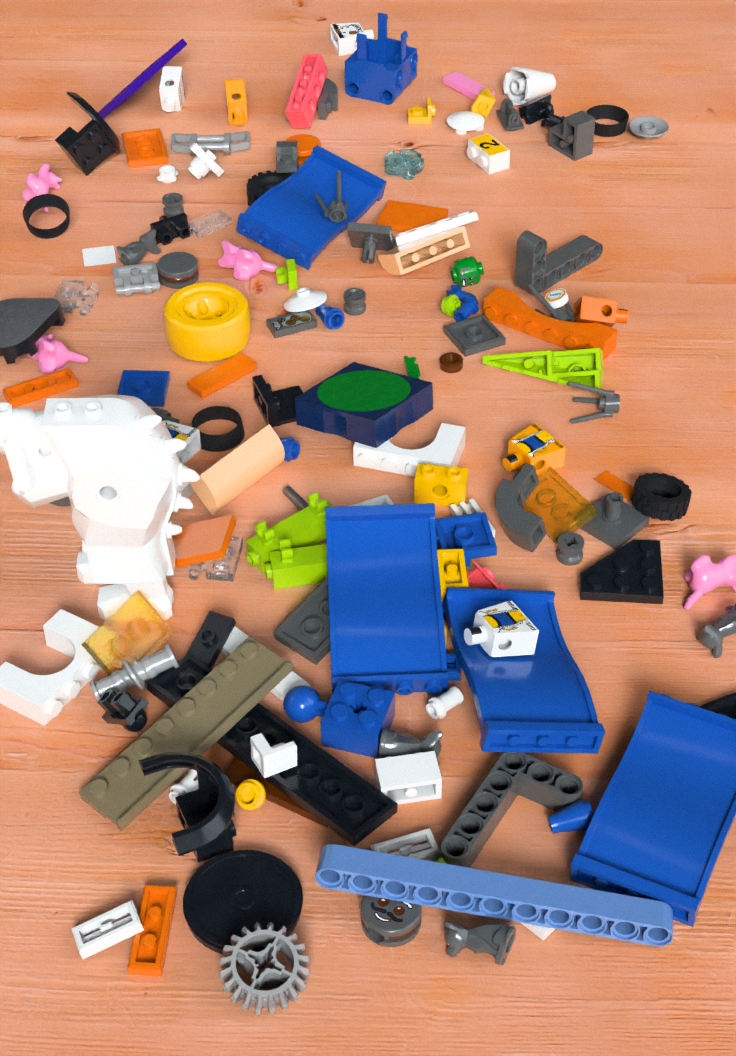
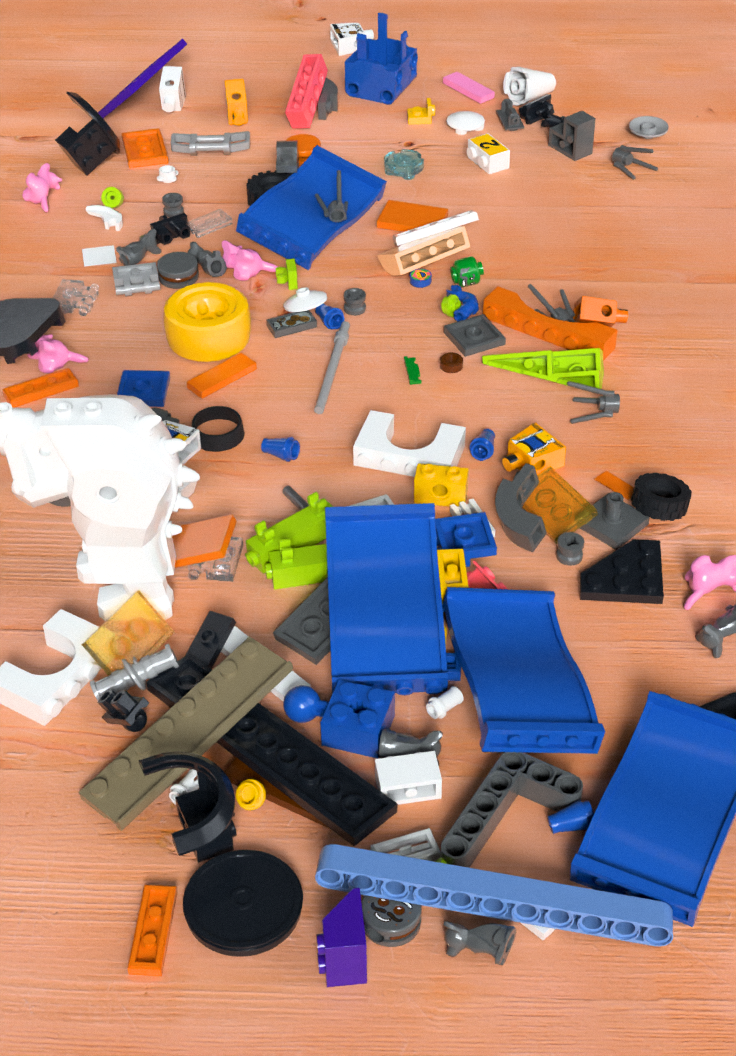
black tyre [23,194,70,239] -> none
white tile [71,900,144,959] -> none
white plant [187,142,225,180] -> none
light nougat brick [188,424,285,516] -> none
light grey gear [219,922,310,1016] -> none
white panel [250,733,297,778] -> none
black bracket [252,375,303,427] -> none
dark blue tile [295,362,433,448] -> none
dark grey tile [347,222,395,264] -> none
white torso [464,600,539,657] -> none
yellow bracket [471,87,496,117] -> none
dark grey beam [515,230,603,295] -> none
white tile [545,288,569,309] -> none
black tyre [586,105,629,137] -> none
none -> white piece [86,205,123,231]
none -> lime tile [101,187,124,208]
none -> dark grey animal [188,242,227,277]
none -> light grey bar [314,321,350,414]
none -> dark purple slope [316,888,367,987]
none -> tile [410,269,432,288]
none -> blue cone [470,429,495,461]
none -> dark grey plant [612,145,658,180]

